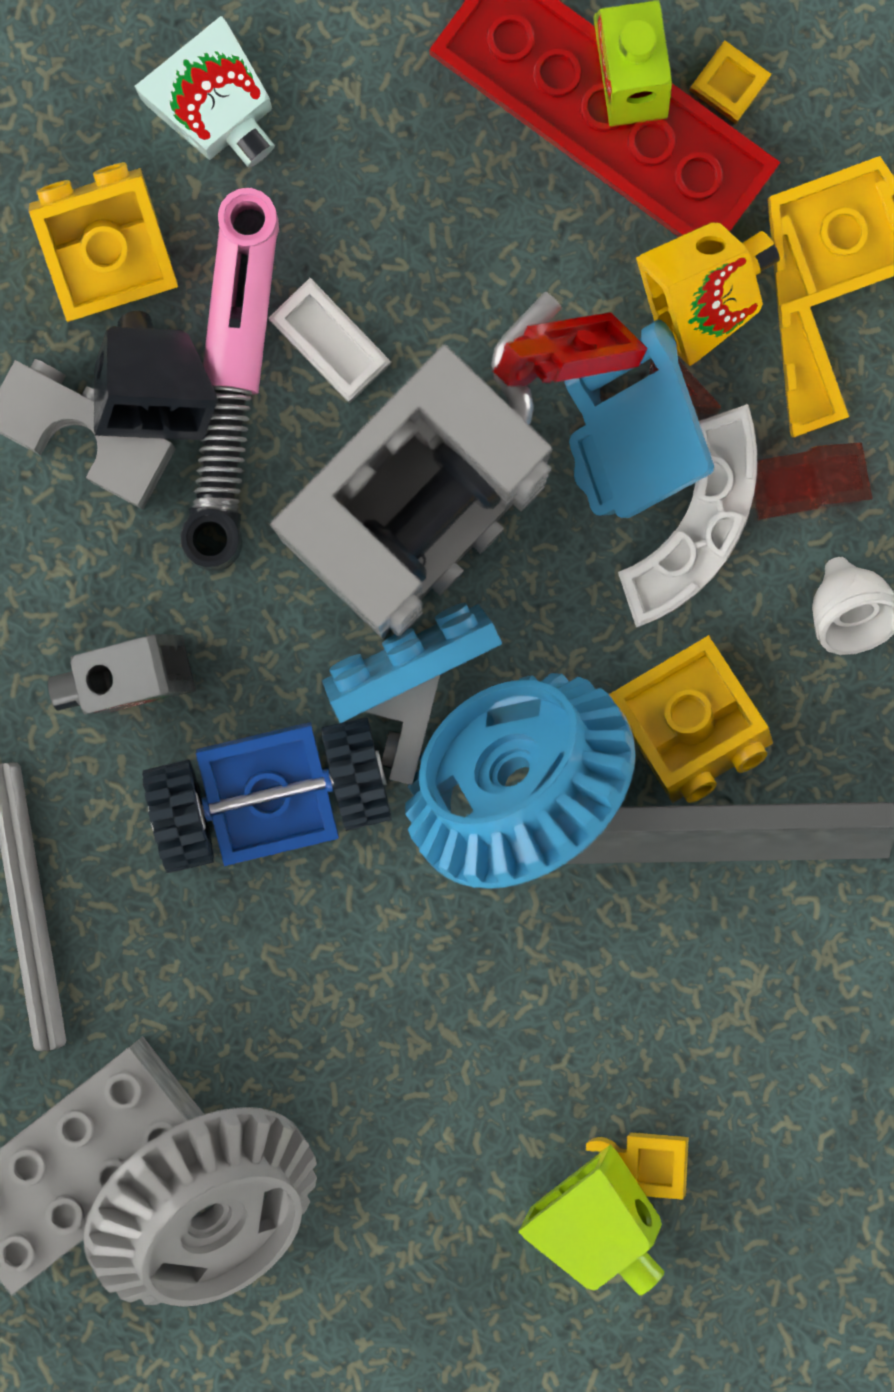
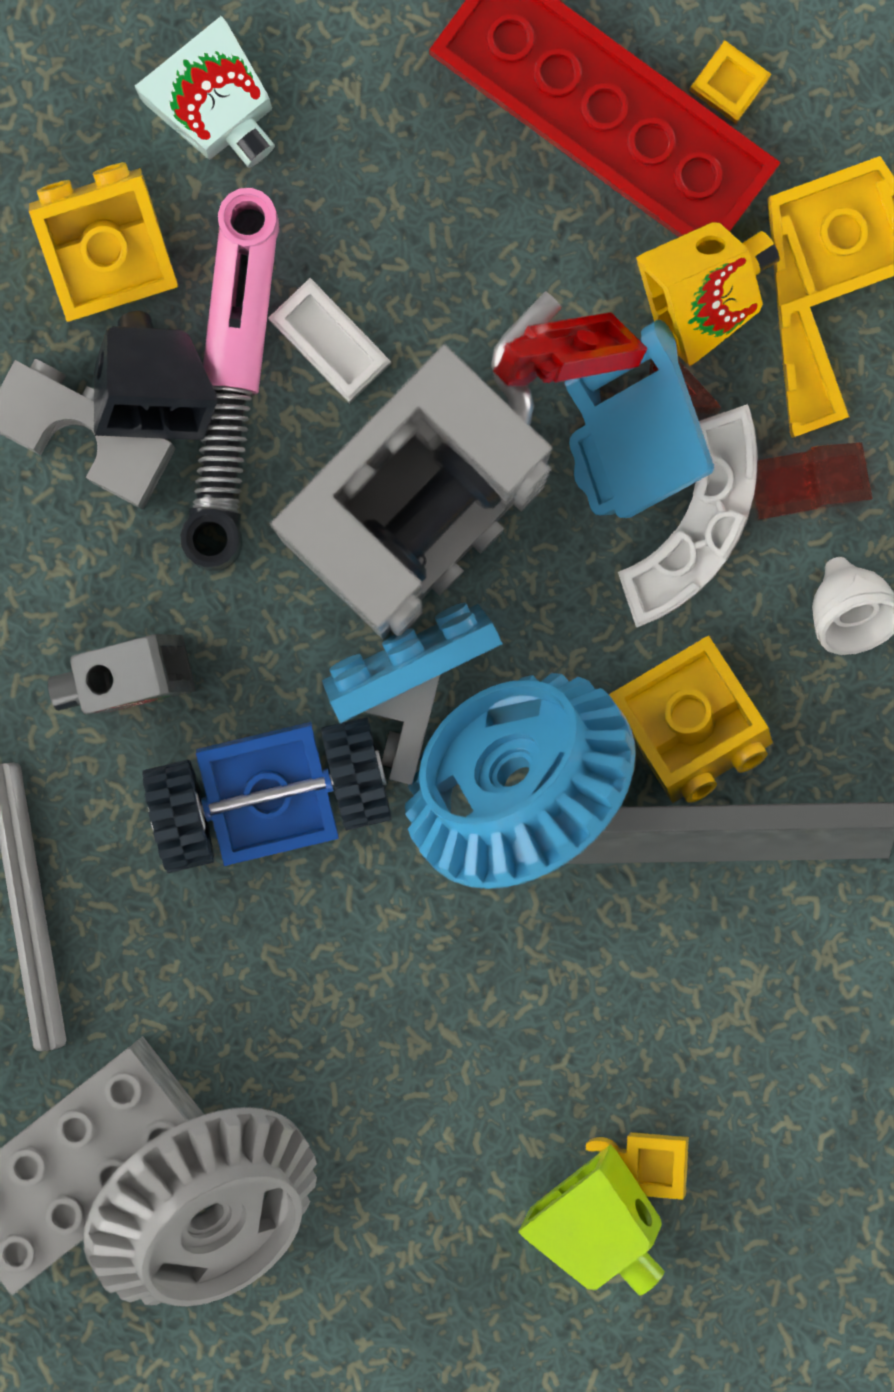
lime torso [593,1,672,127] -> none

